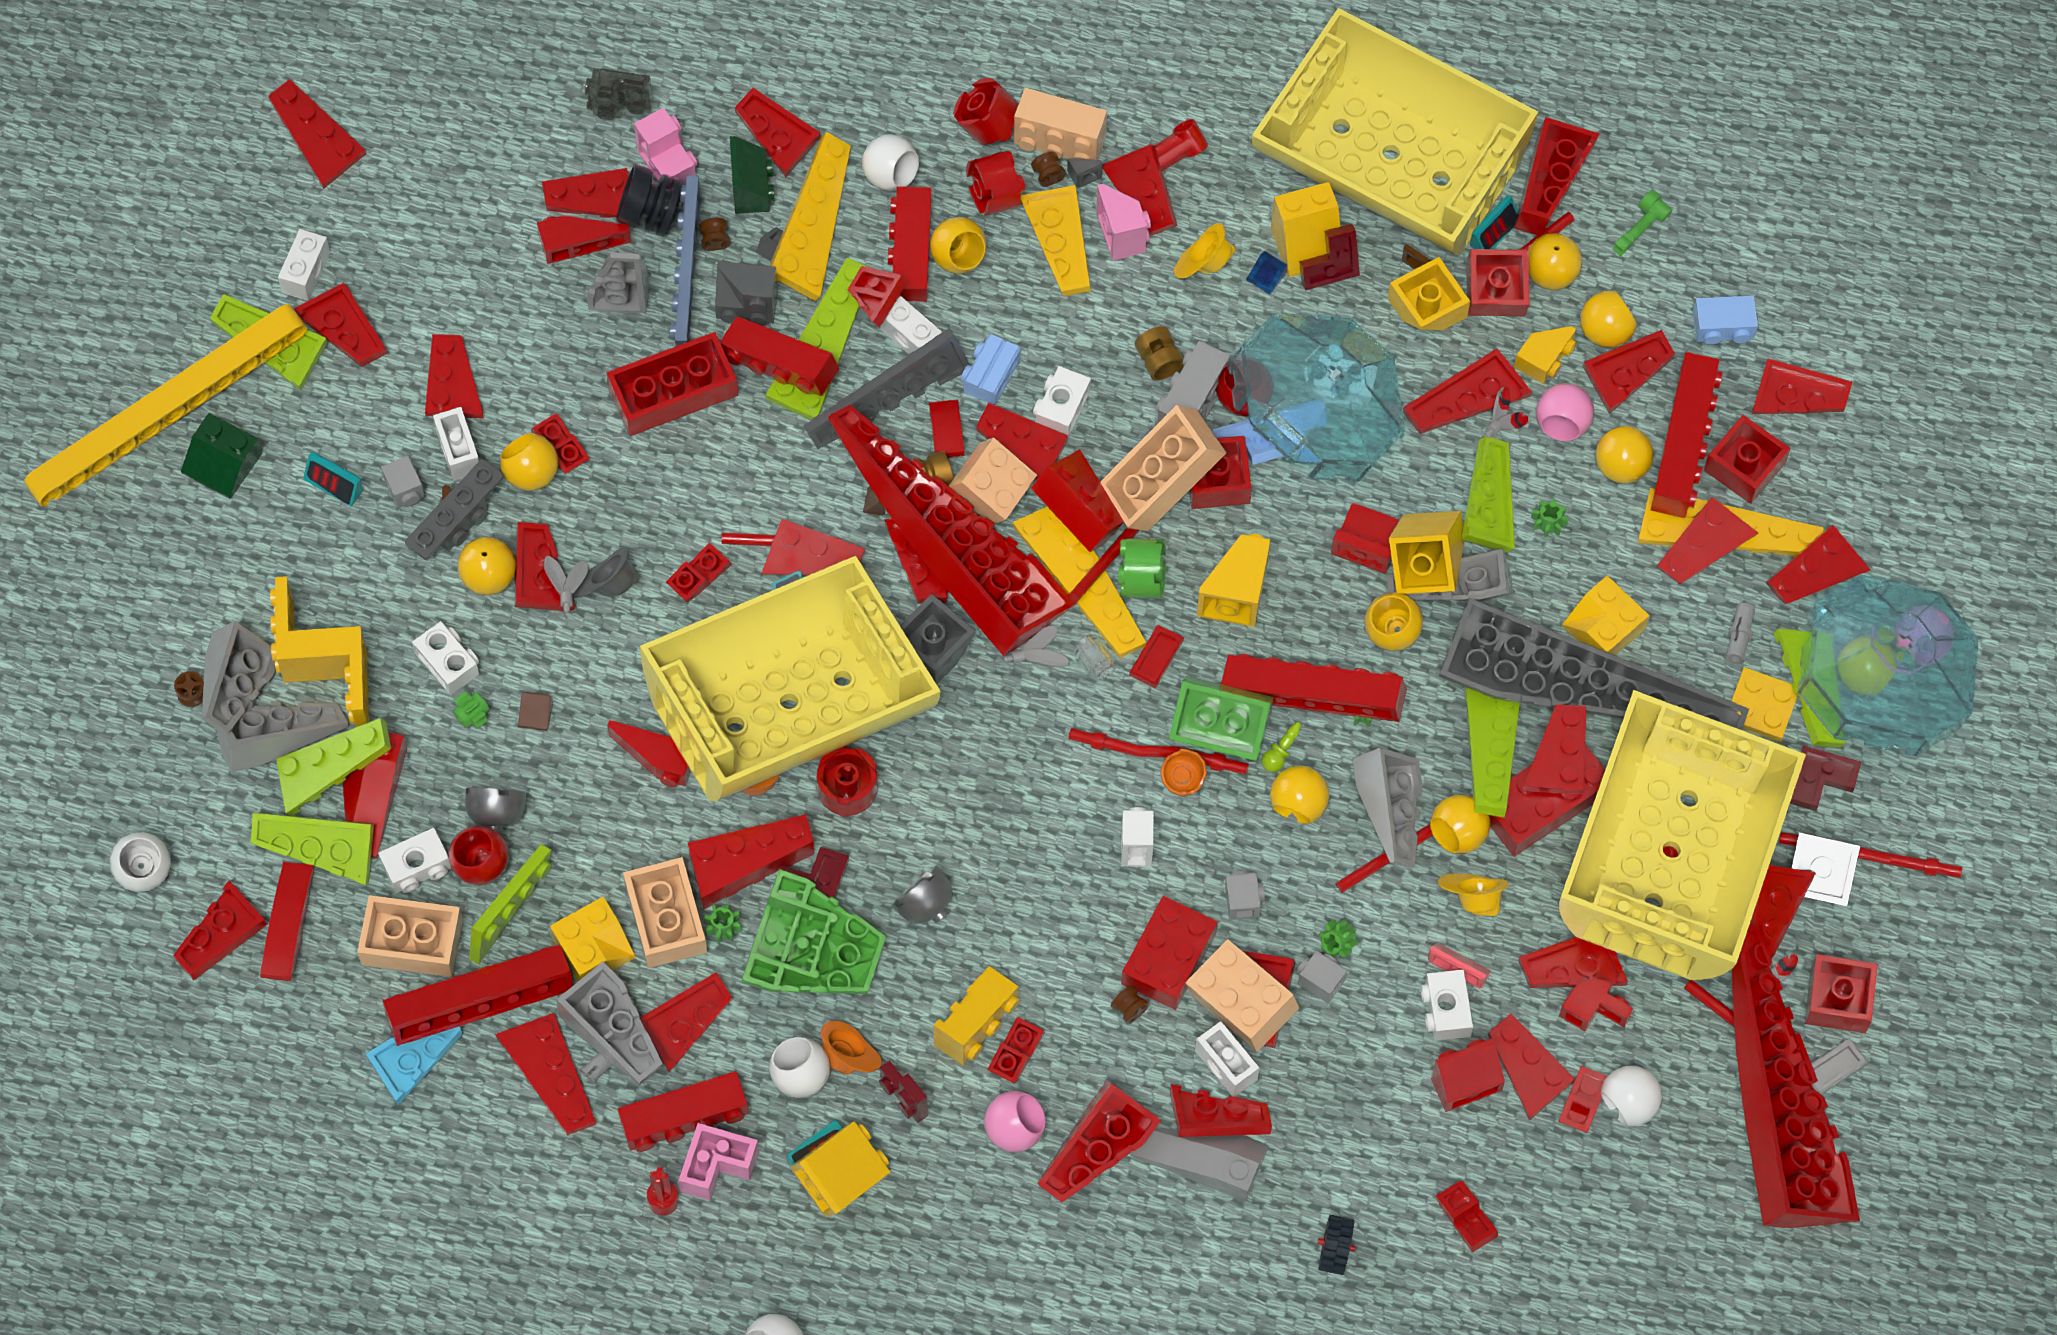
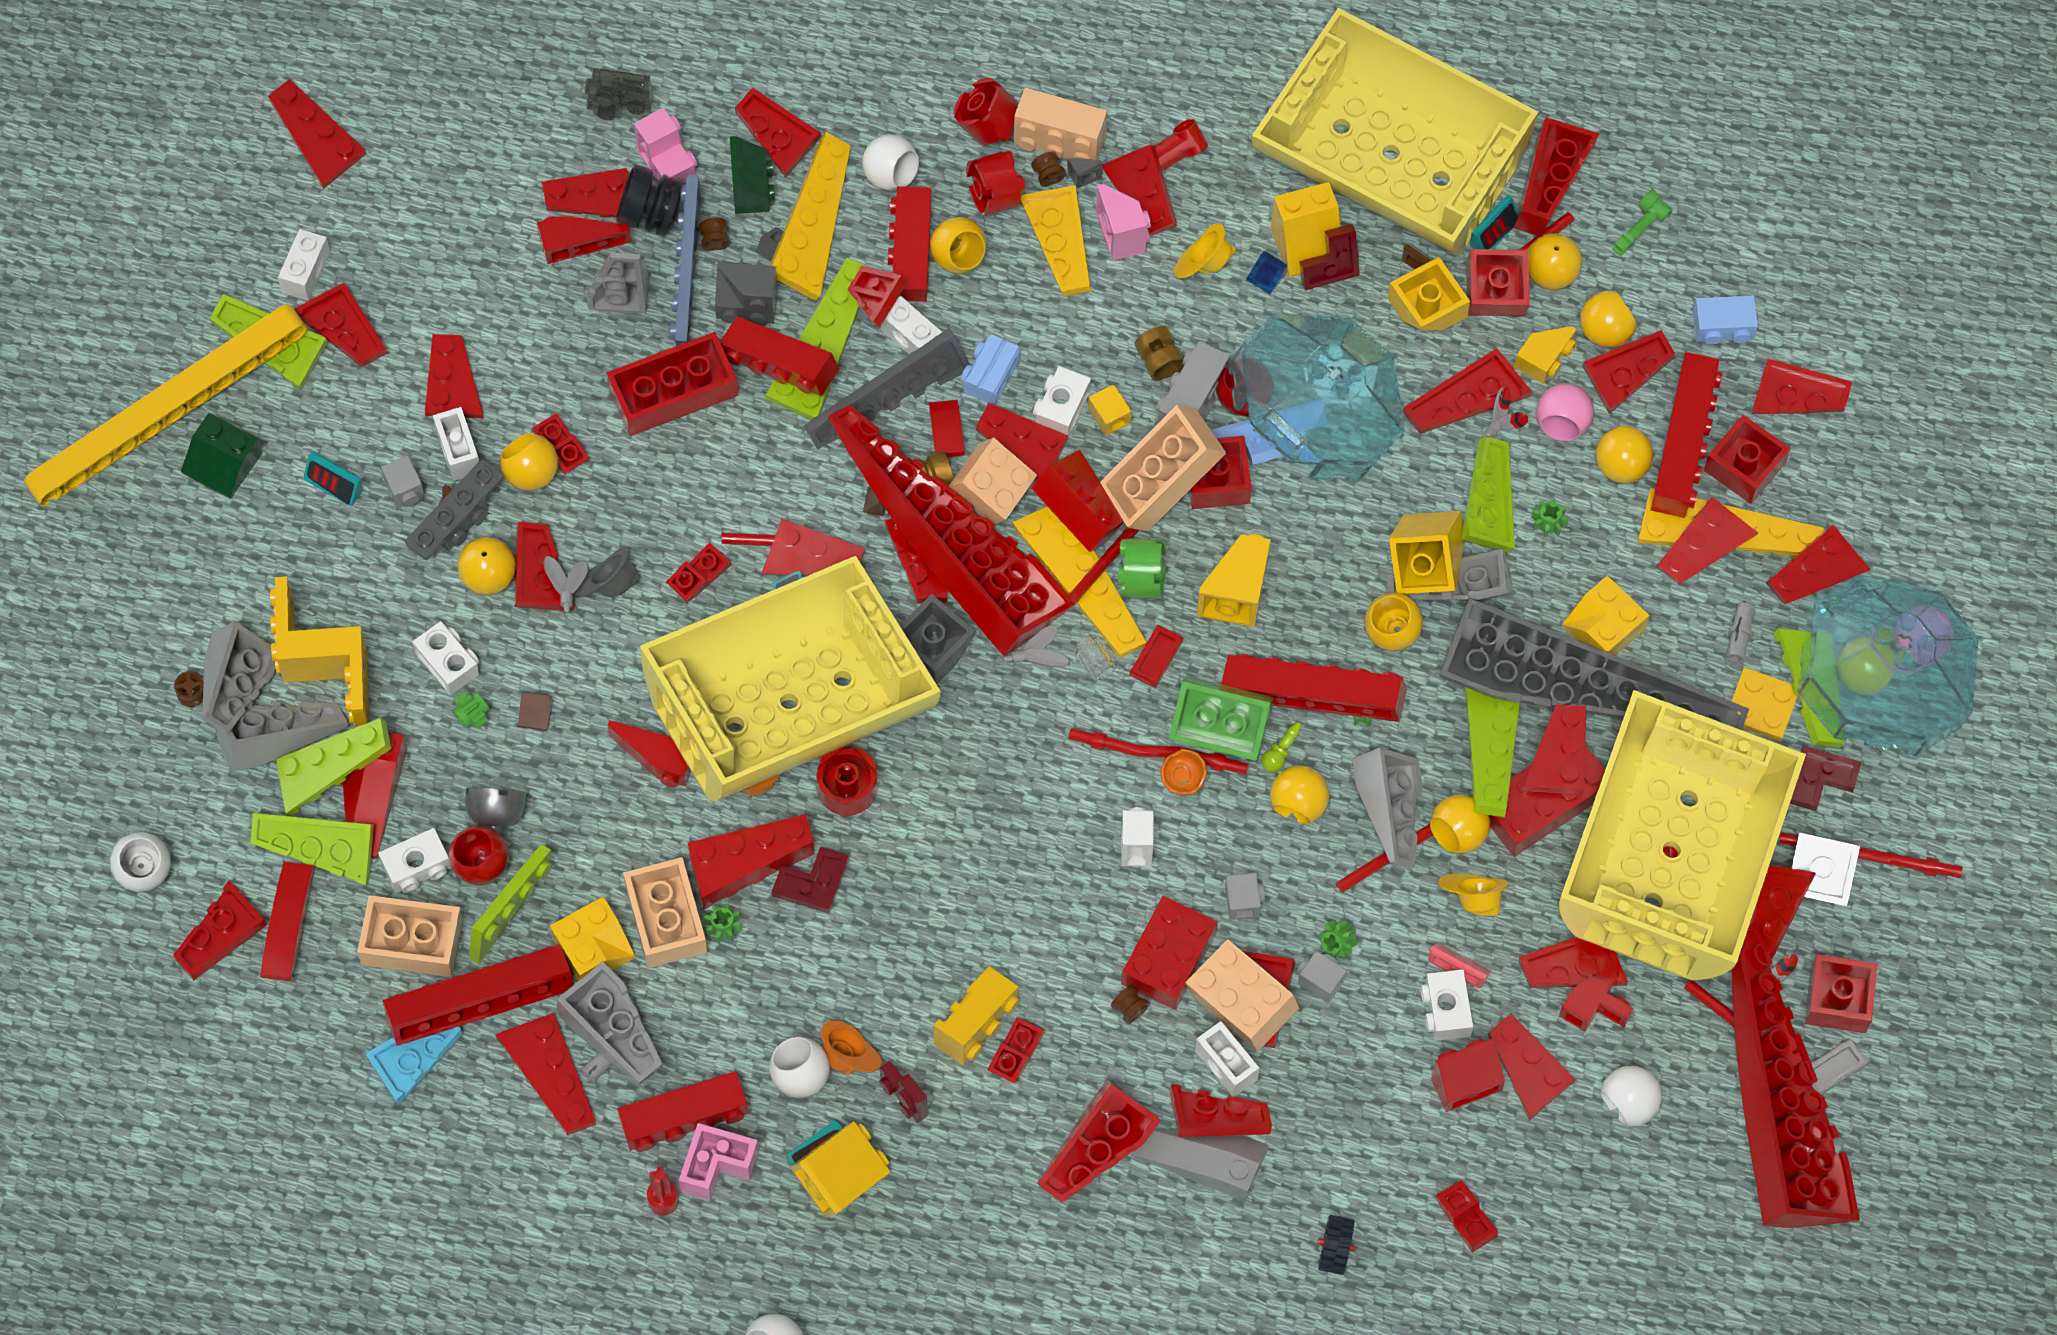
red wing [640,972,732,1072] -> none
bright green wedge [741,869,886,994] -> none
flat silver cylinder [891,865,952,924] -> none
bright pink helmet [984,1090,1046,1153] -> none
red bracket [1331,503,1400,574] -> none
red slope [1558,1066,1607,1133] -> none
none -> yellow panel [1088,385,1132,436]

